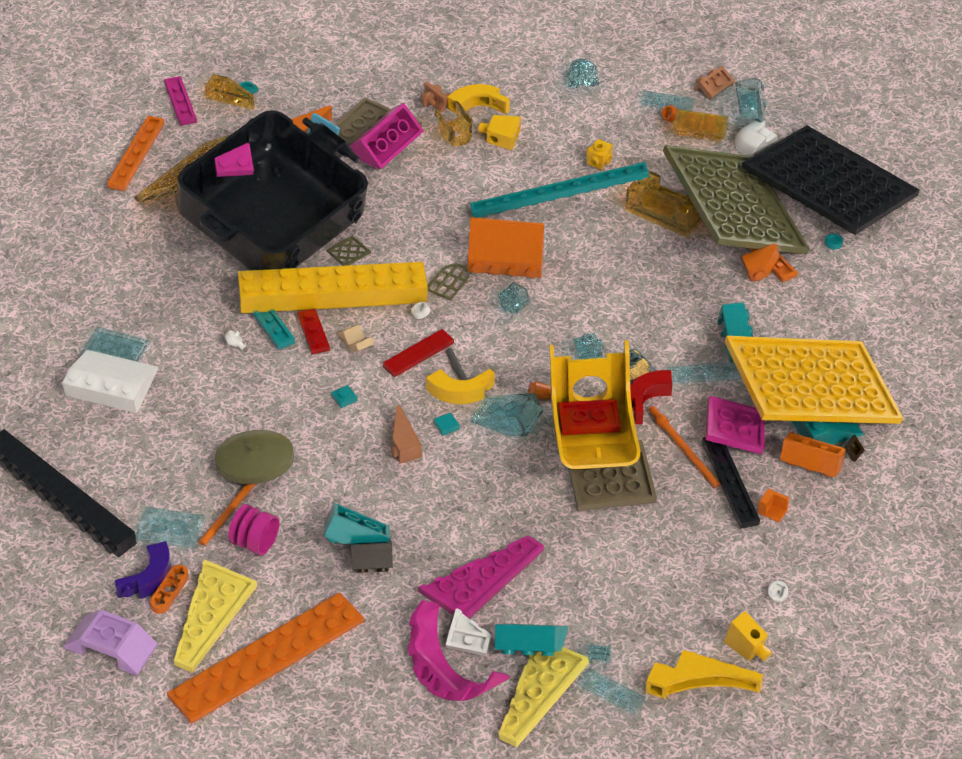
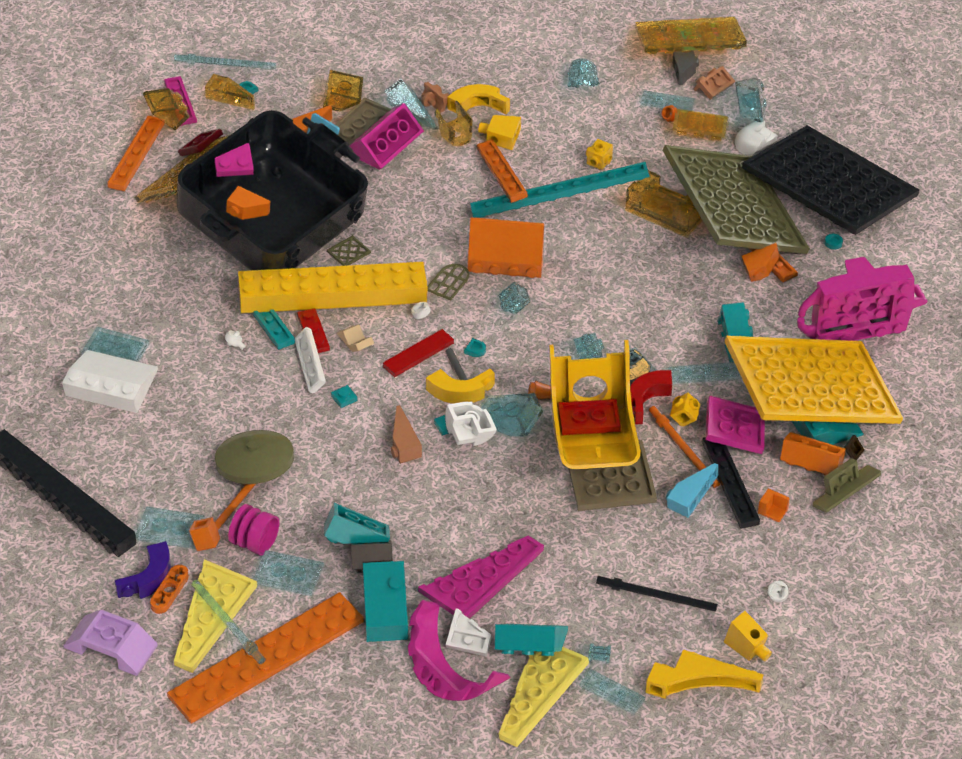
none -> clear yellow slope [143,88,190,130]
none -> clear light blue bar [174,54,276,69]
none -> dark red tile [178,129,224,156]
none -> orange panel [189,517,220,551]
none -> clear light blue bar [191,580,266,664]
none -> orange slope [226,186,271,220]
none -> clear light blue tile [253,550,324,596]
none -> white tile [295,327,326,393]
none -> clear yellow slope [323,70,364,112]
none -> teal brick [363,561,408,642]
none -> clear light blue slope [385,79,439,130]
none -> white brick [445,402,497,446]
none -> teal tile [464,338,486,357]
none -> orange tile [476,139,528,203]
none -> black bar [596,576,718,612]
none -> clear yellow plate [635,16,747,54]
none -> medium azure slope [666,463,718,518]
none -> yellow brick [670,392,701,427]
none -> dark grey slope [672,50,699,85]
none -> dark pink piece [797,257,928,341]
none -> olive bracket [813,458,881,513]

